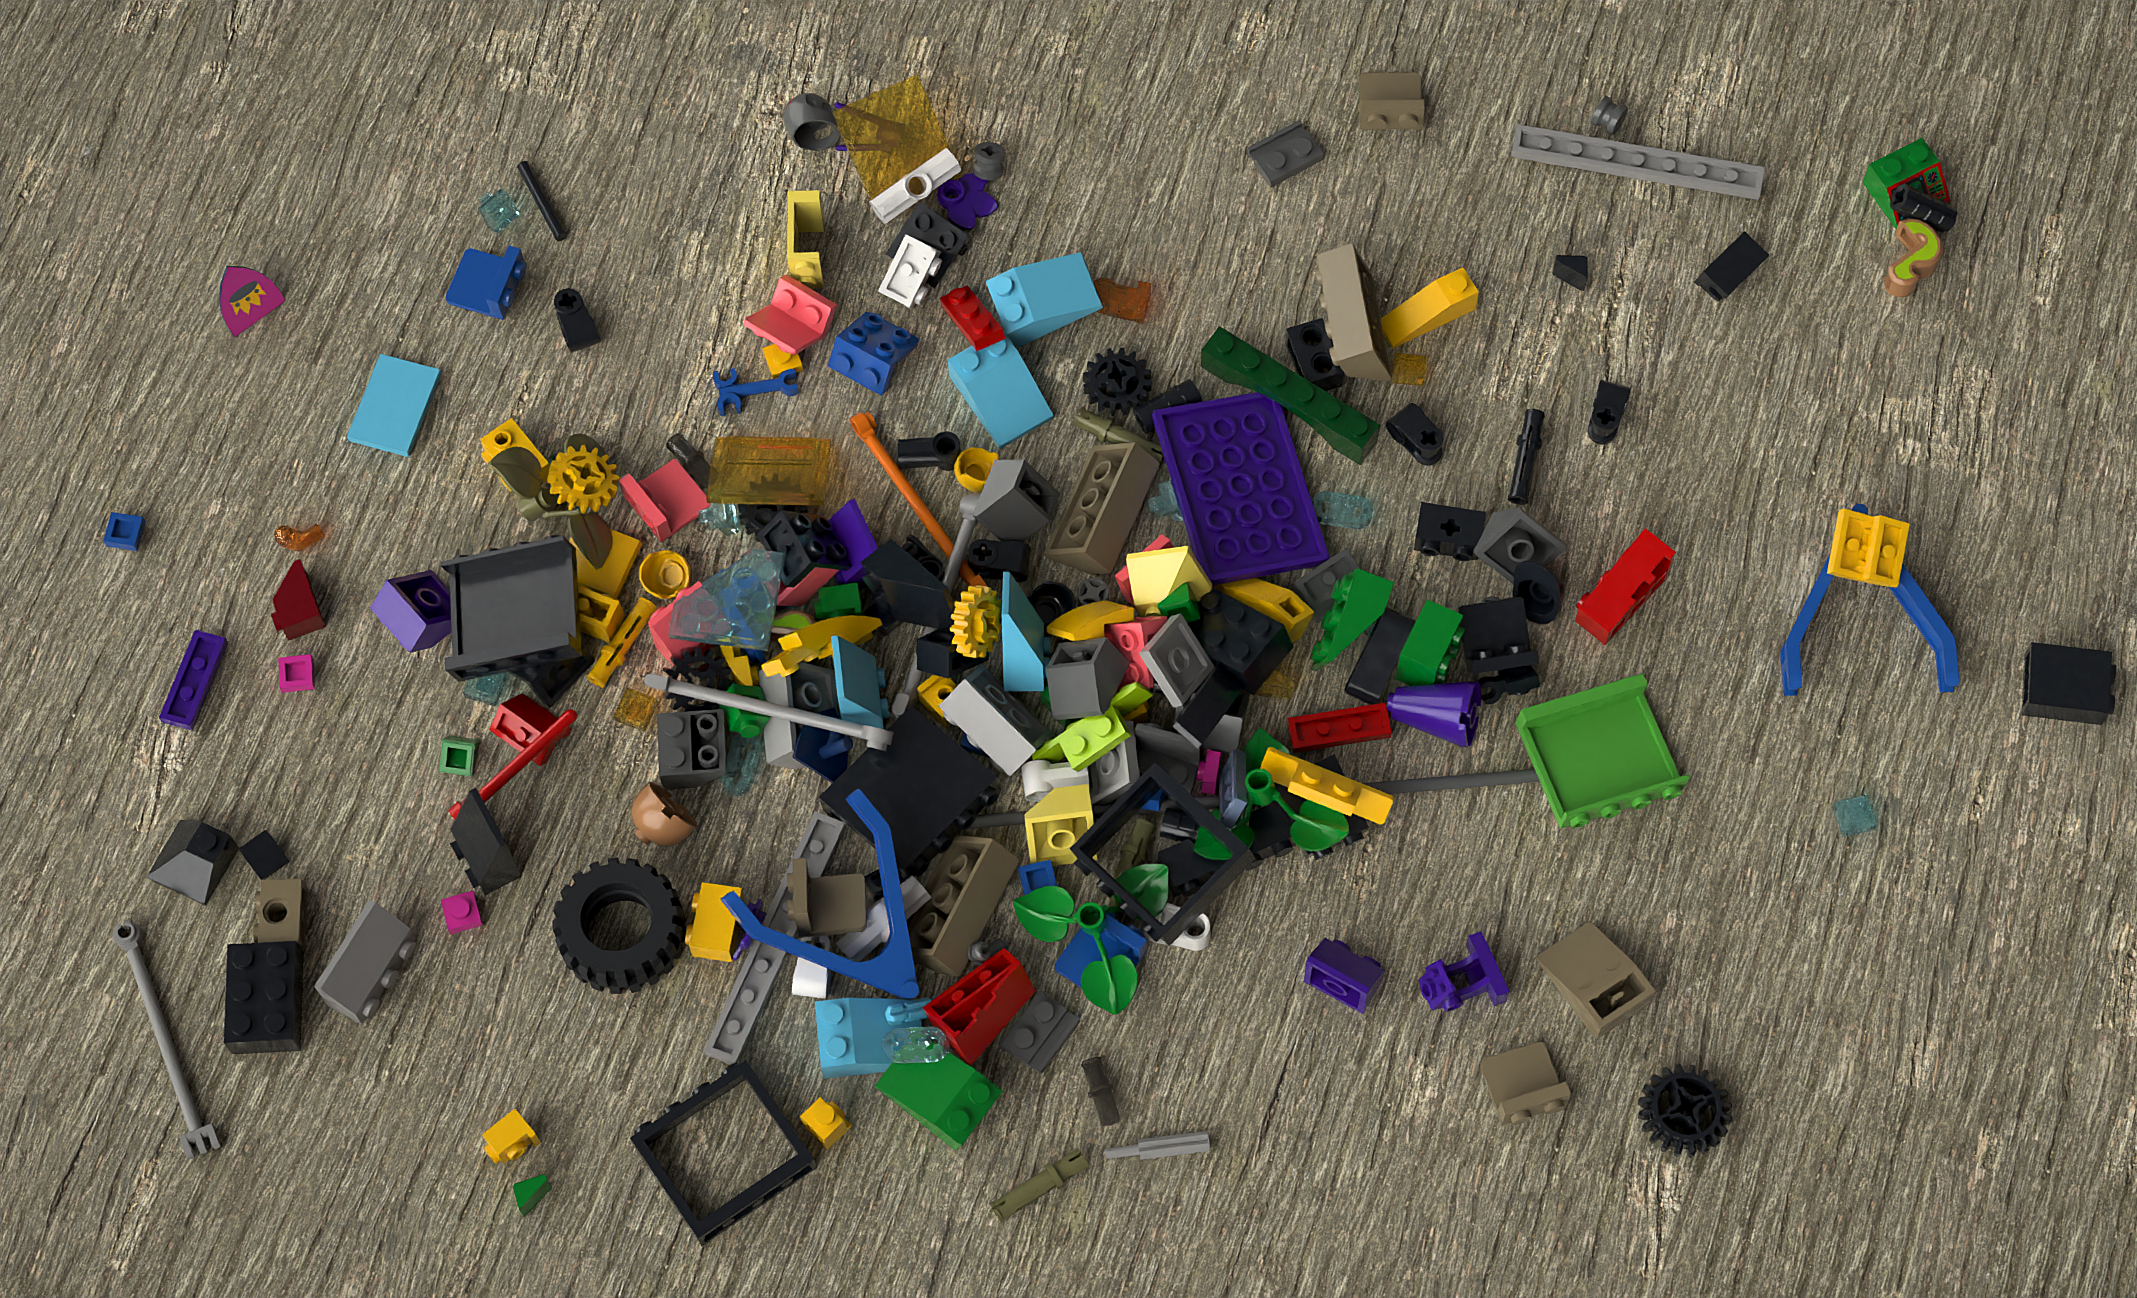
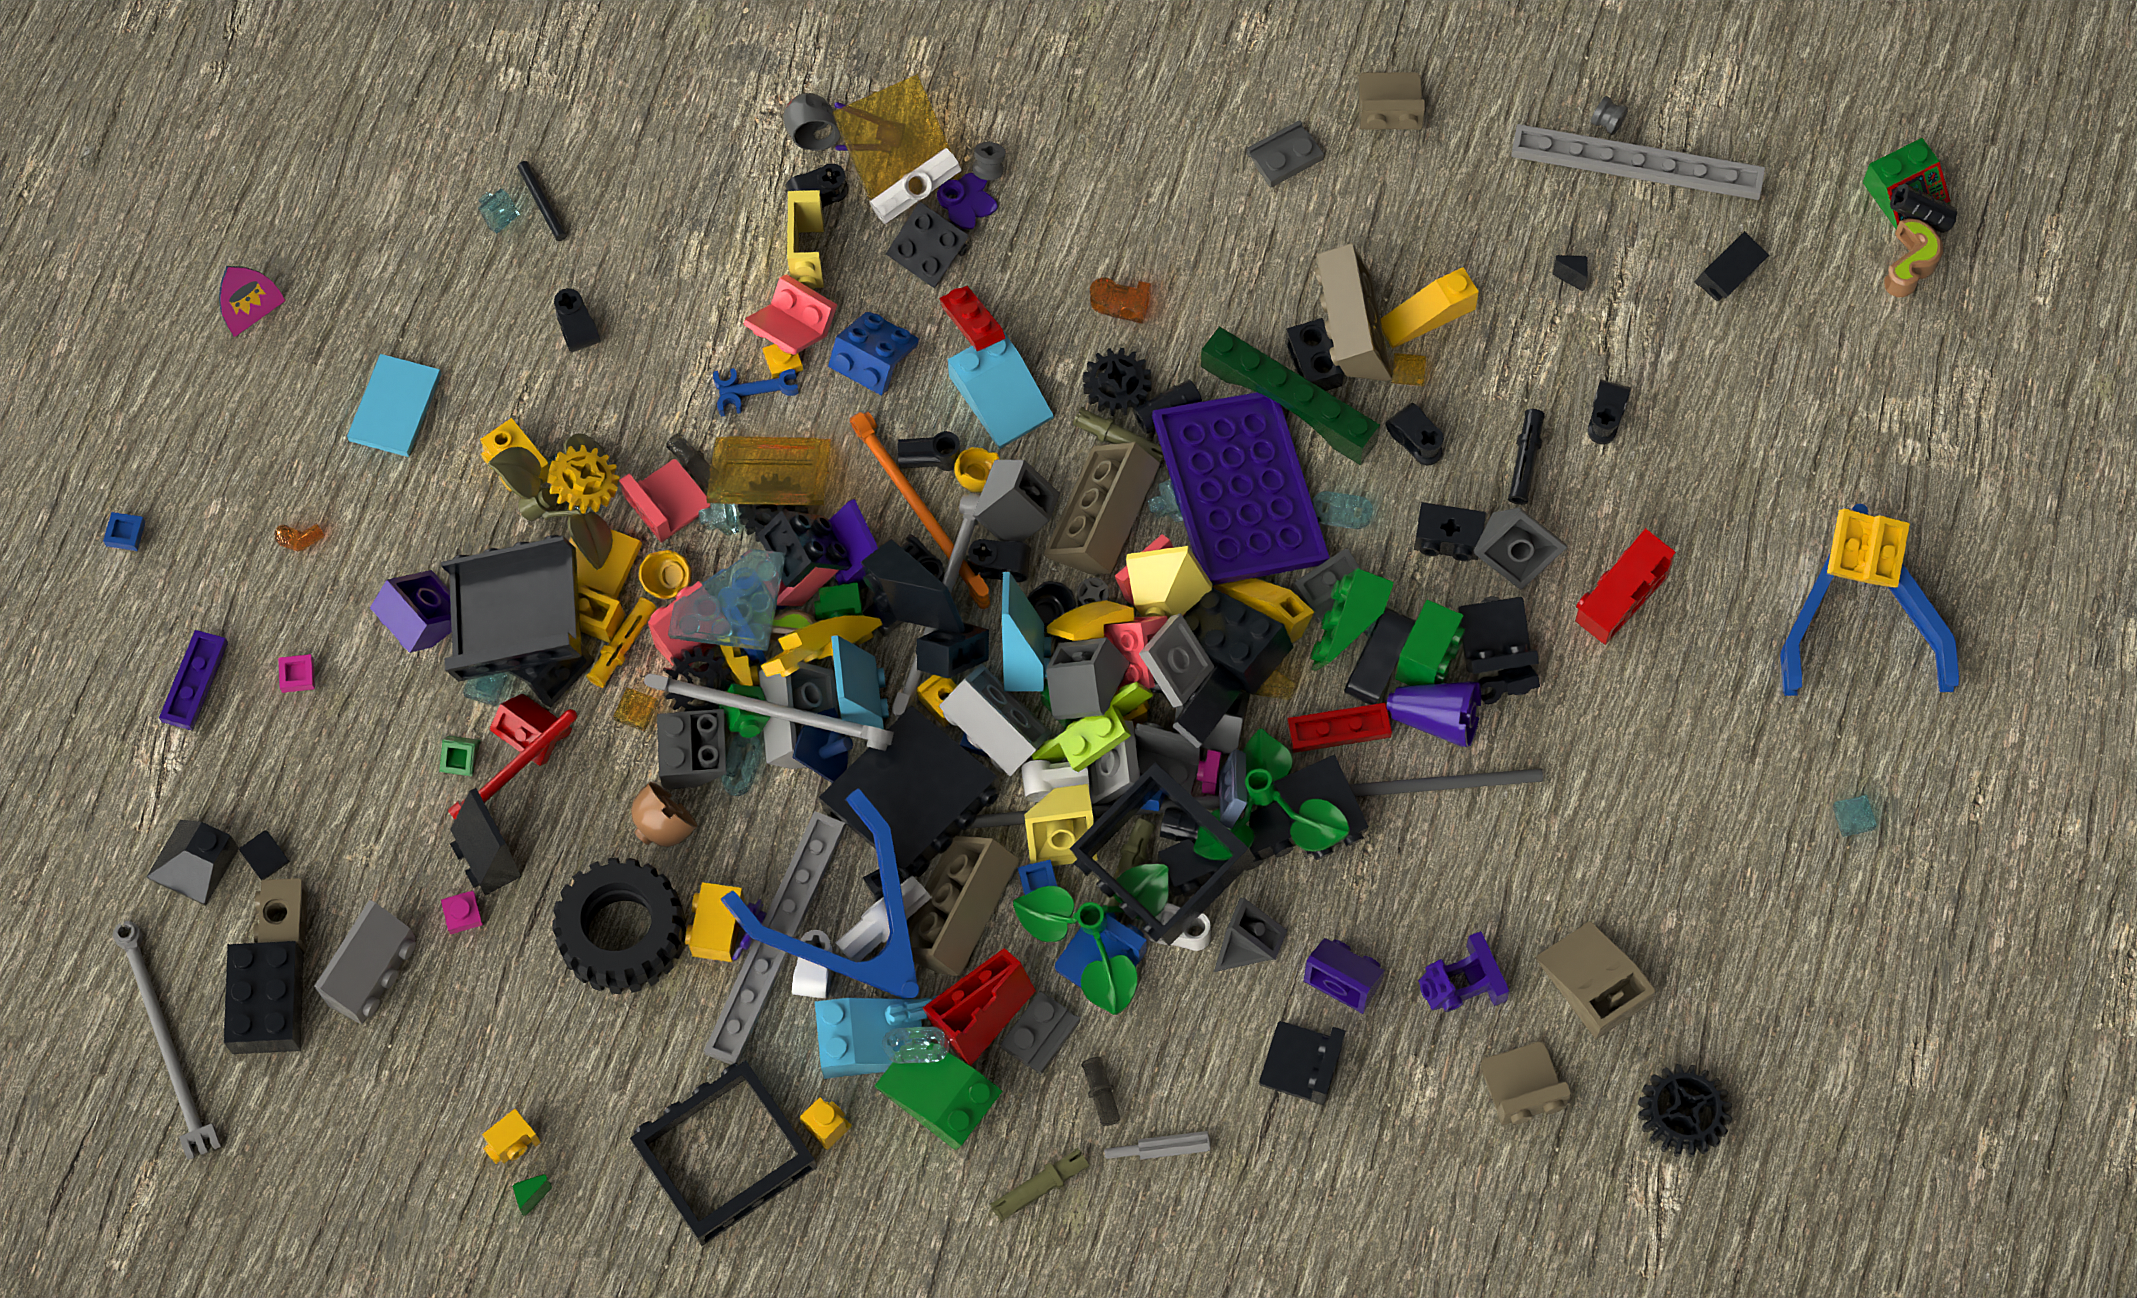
dark red slope [271,559,326,641] -> none
blue bracket [446,246,527,320] -> none
dark tan bracket [787,858,867,938] -> none
white bracket [878,235,942,308] -> none
yellow gear [950,585,1002,658] -> none
dark grey arm [968,939,1008,966] -> none
medium azure slope [986,252,1103,348] -> none
green slope [1158,582,1200,623] -> none
yellow bracket [1260,747,1394,825] -> none
black piece [1512,561,1565,624] -> none
bright green panel [1515,673,1689,829] -> none
black brick [2021,642,2116,725] -> none
none -> black piece [785,163,849,208]
none -> dark grey slope [1214,898,1288,972]
none -> black bracket [1259,1021,1346,1106]

